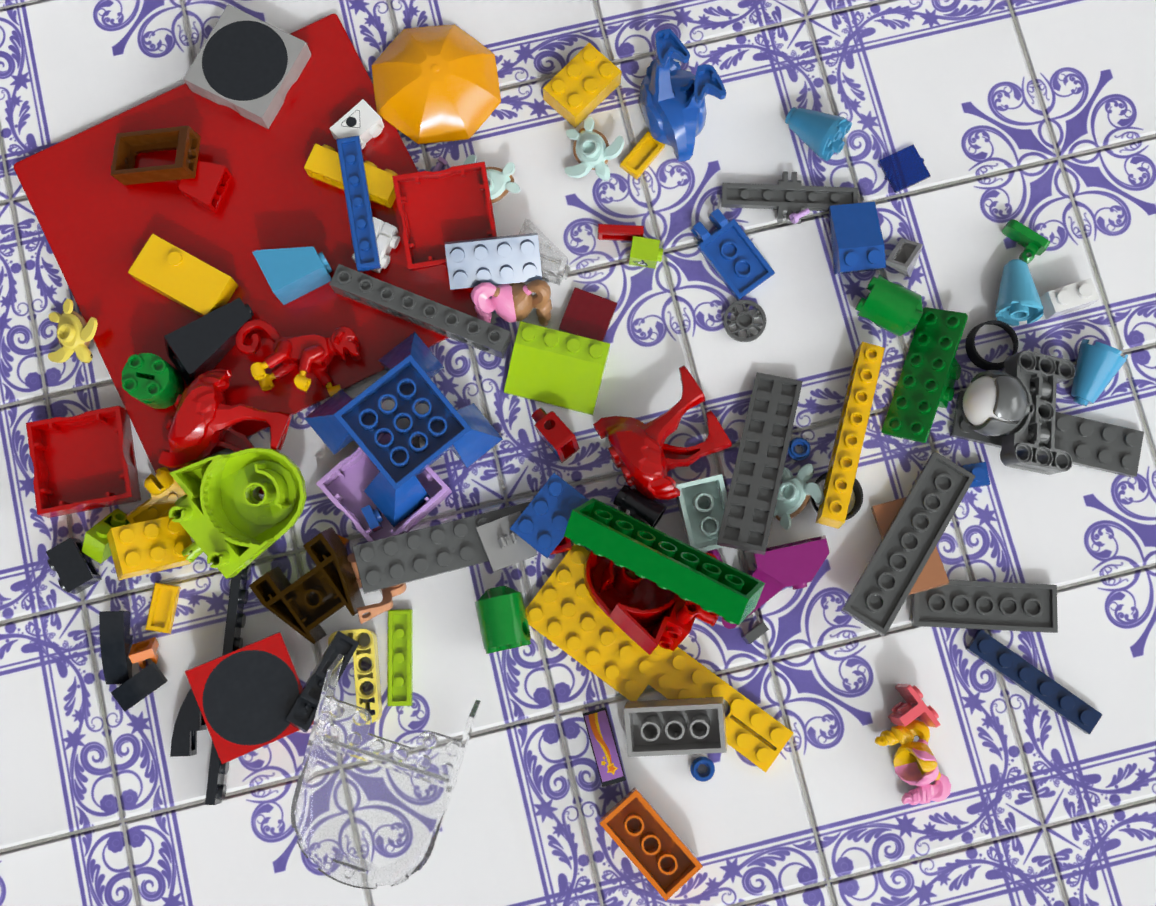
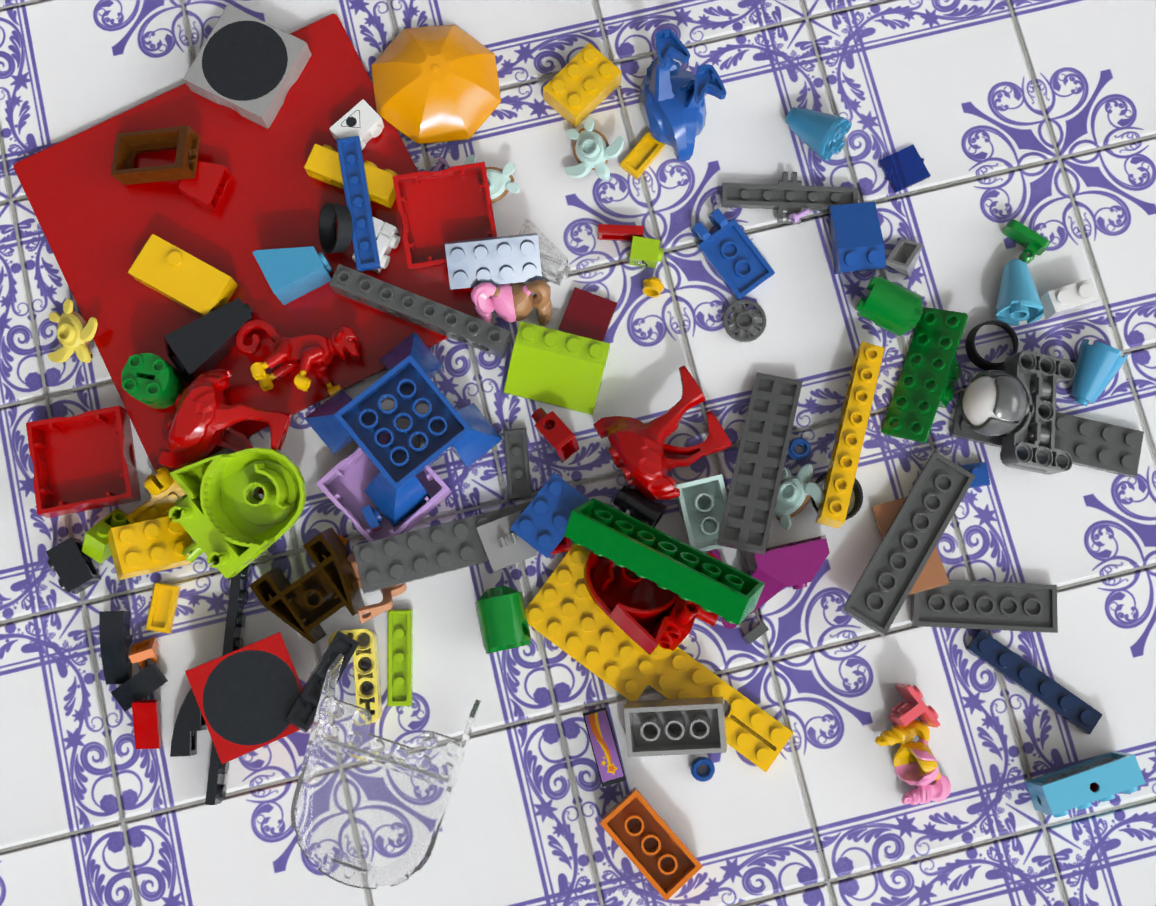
none -> red tile [132,700,162,749]
none -> black tyre [318,202,353,254]
none -> dark grey tile [503,428,532,500]
none -> yellow plate [642,277,664,297]
none -> medium azure brick [1025,751,1146,818]

